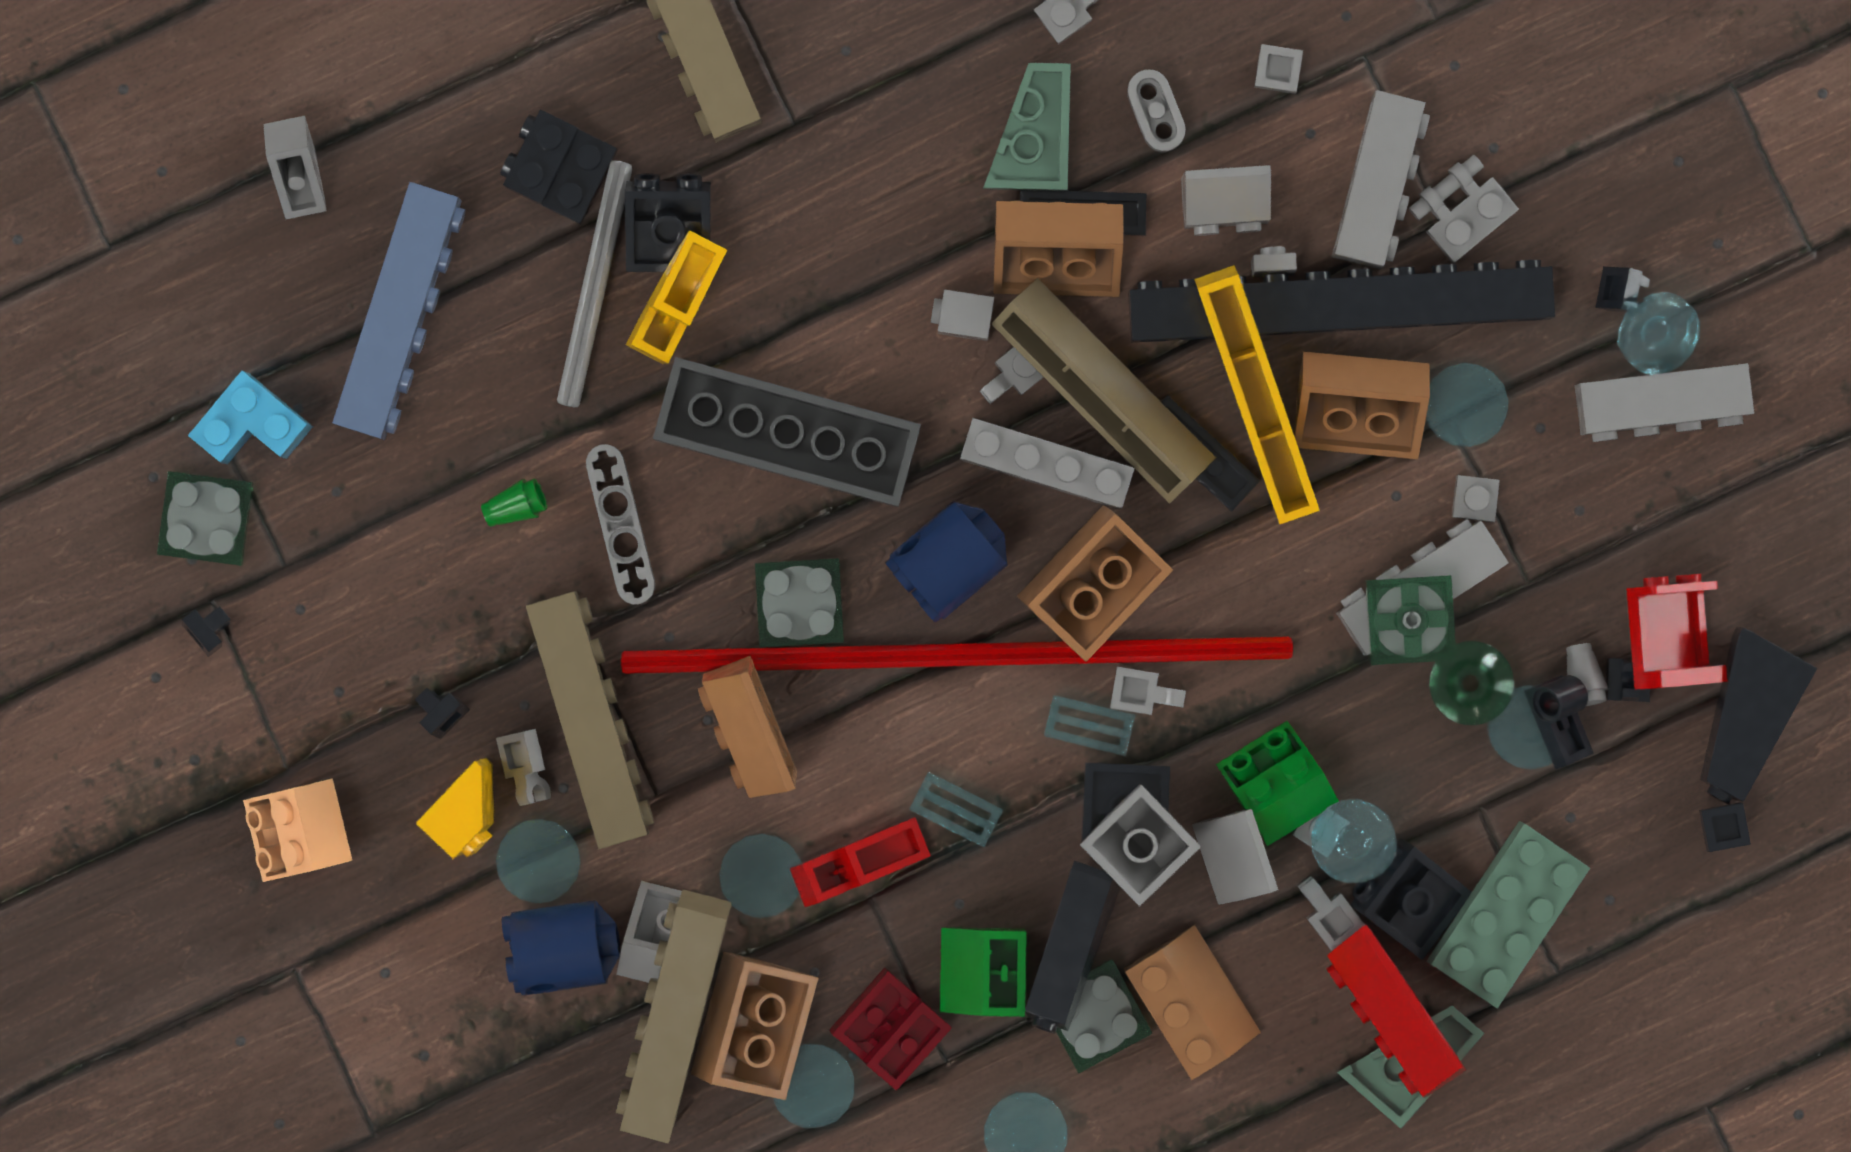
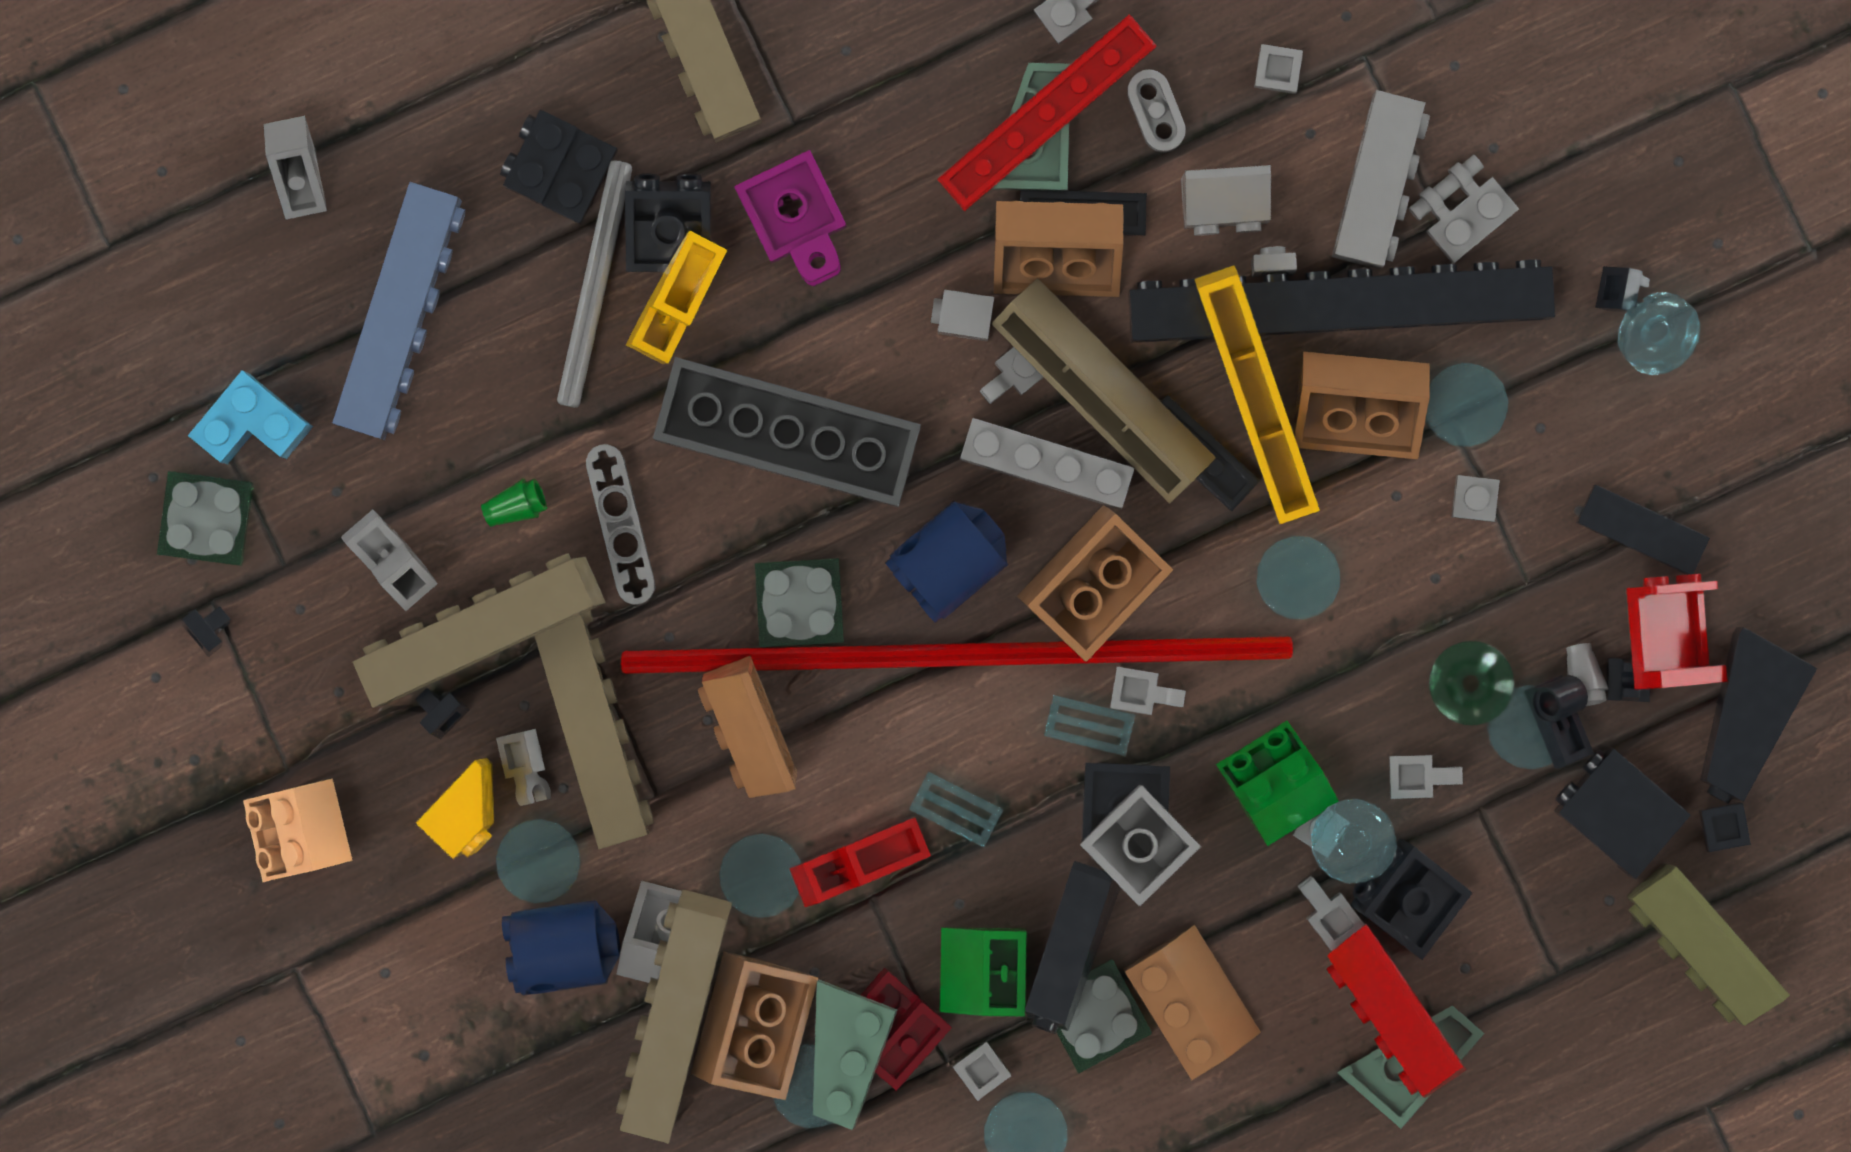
light grey slope [1192,809,1278,905] -> none
light grey brick [1336,519,1509,655] -> none
clear green piece [1365,575,1457,665] -> none
sand green plate [1427,821,1590,1009] -> none
light grey brick [1575,363,1754,442] -> none
none -> light grey brick [341,509,438,611]
none -> dark tan brick [352,553,606,708]
none -> magenta plate [734,150,847,287]
none -> sand green wing [813,980,898,1130]
none -> red tile [937,14,1157,212]
none -> light grey plate [952,1041,1011,1101]
none -> clear light blue tile [1256,536,1340,619]
none -> light grey plate [1389,755,1463,799]
none -> black panel [1554,748,1691,879]
none -> black tile [1576,484,1710,575]
none -> olive slope [1626,863,1790,1026]

